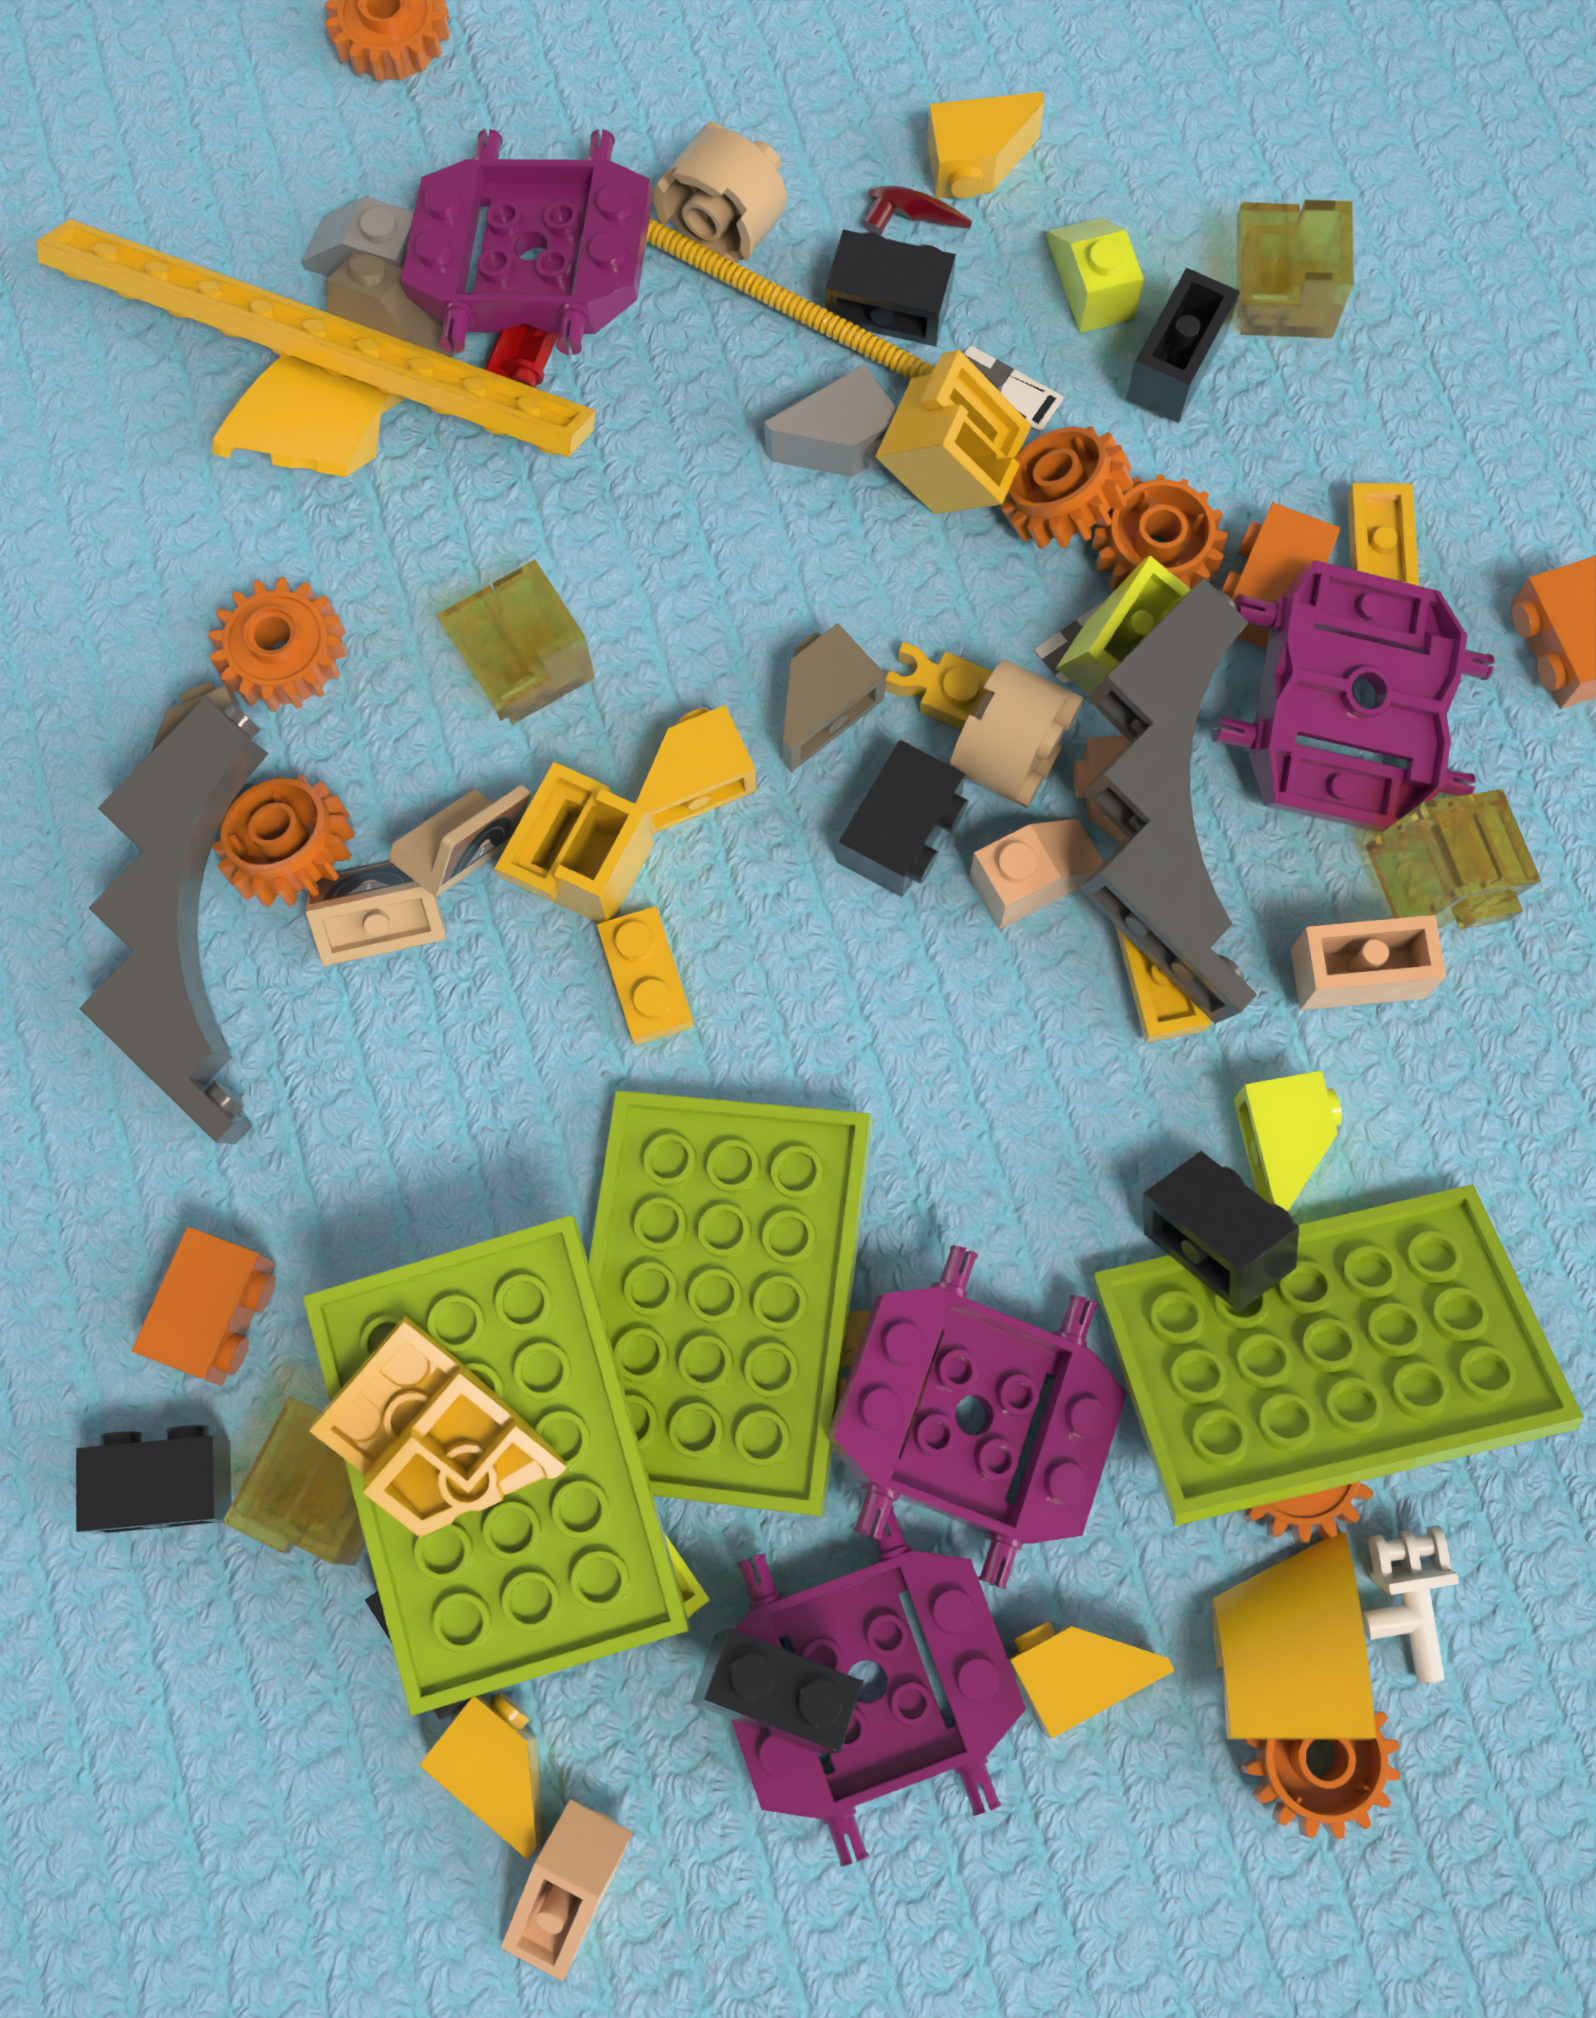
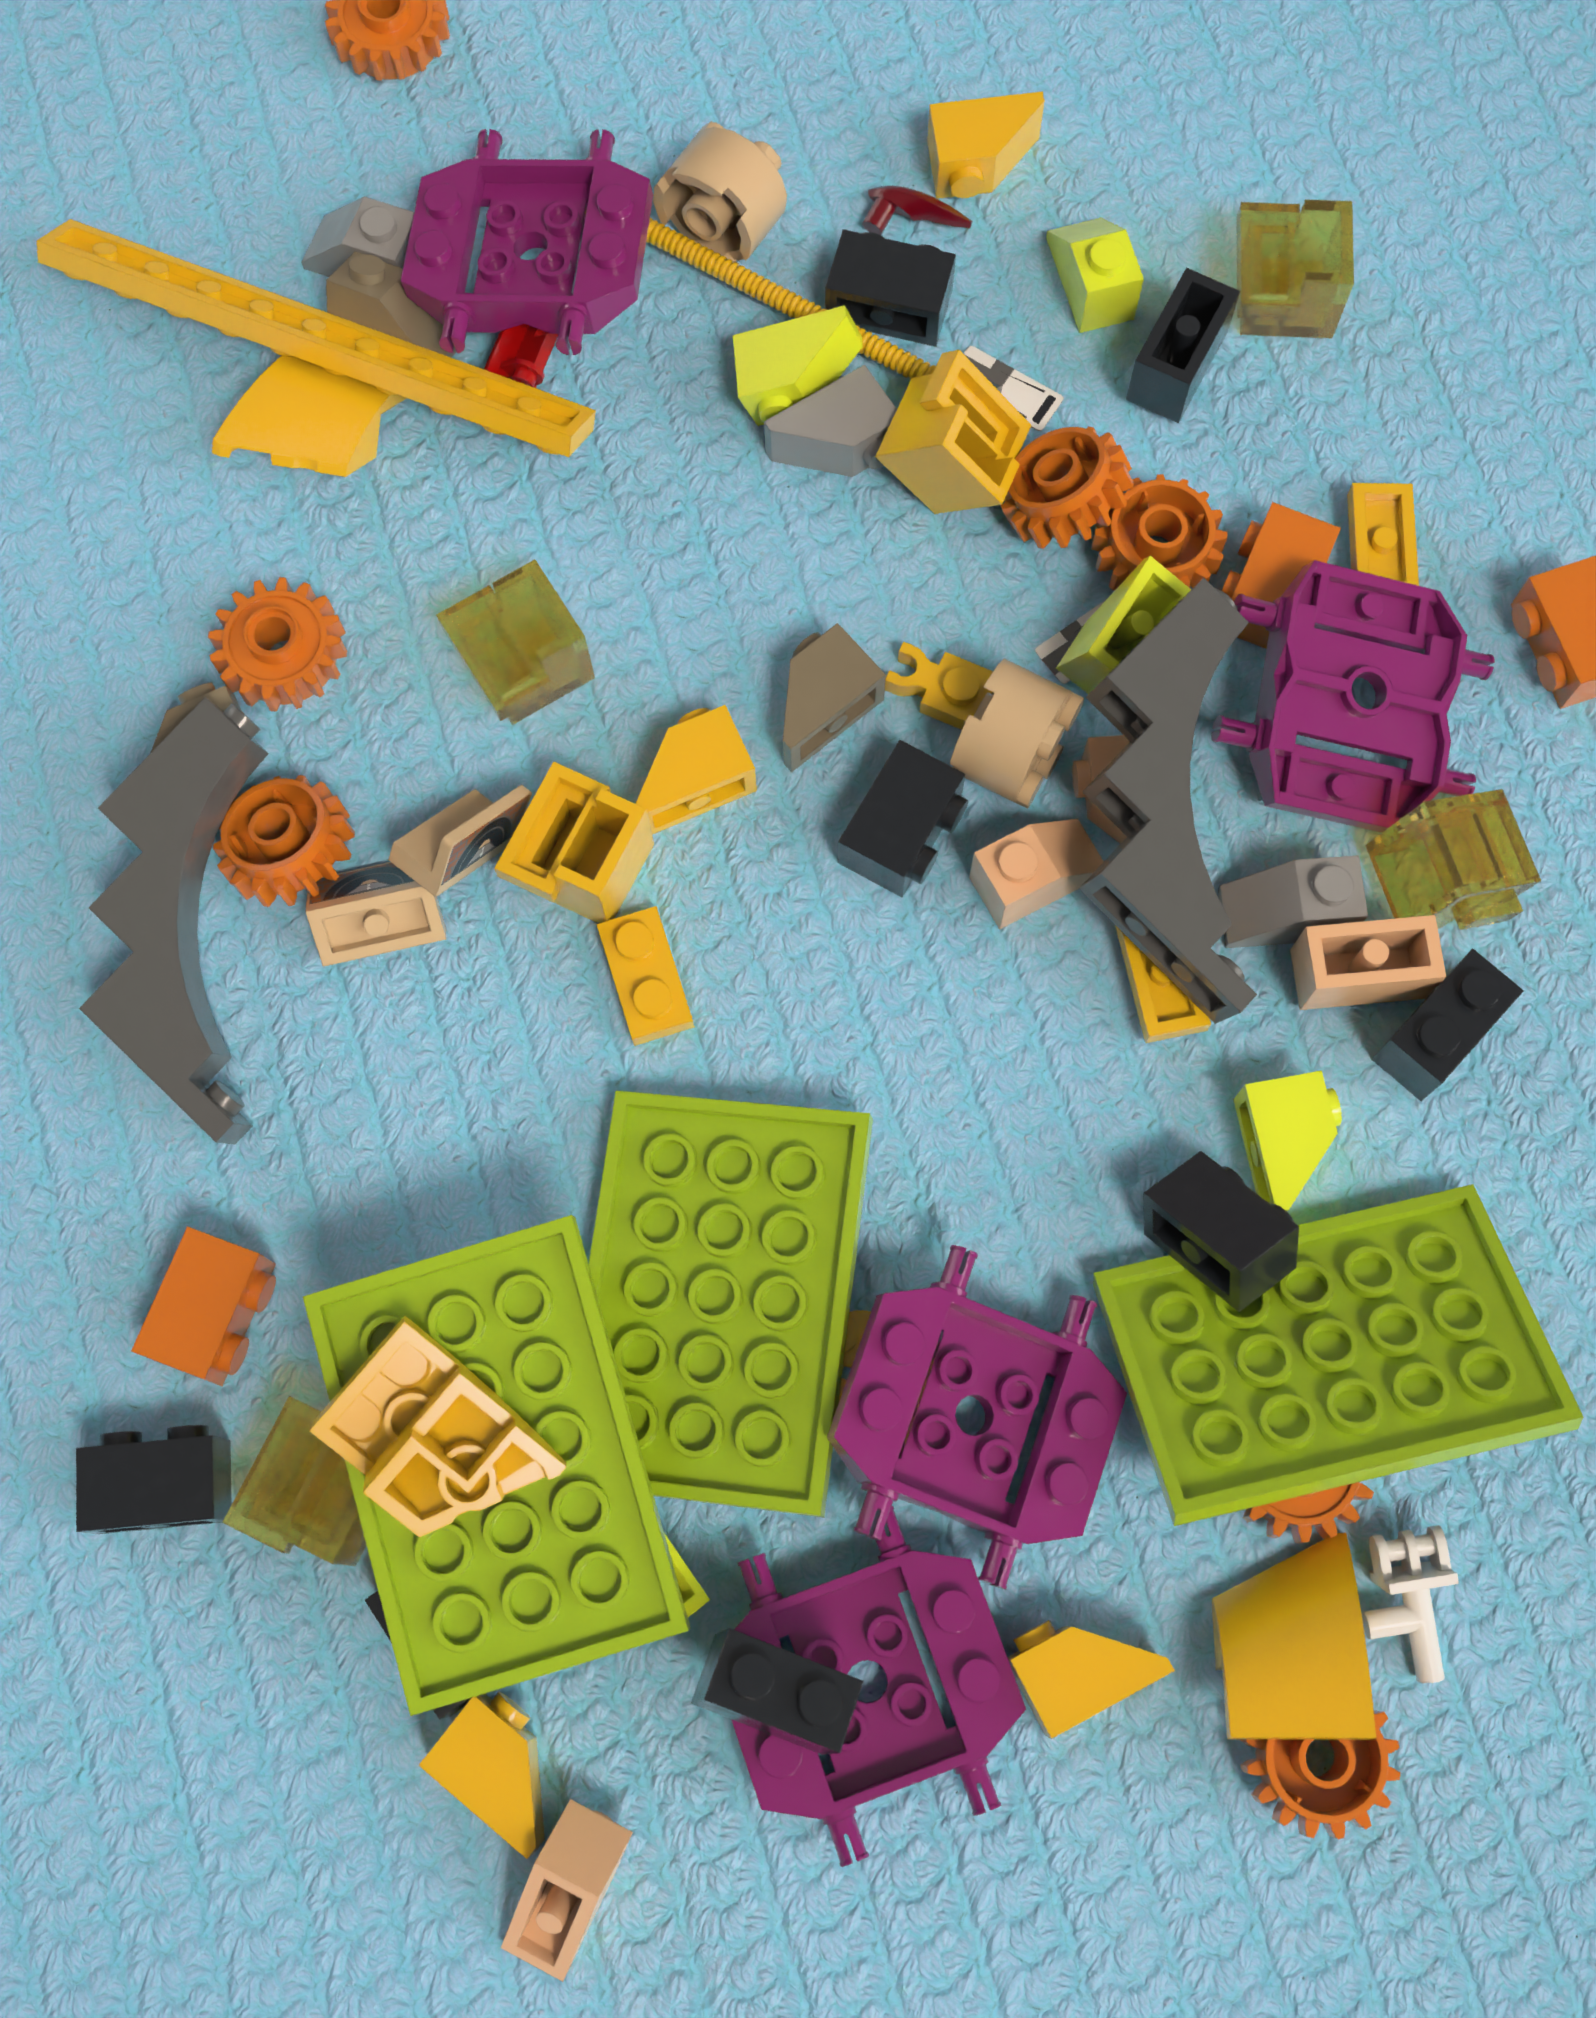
none -> neon yellow slope [733,305,863,426]
none -> light grey slope [1218,855,1368,948]
none -> black brick [1372,948,1524,1101]

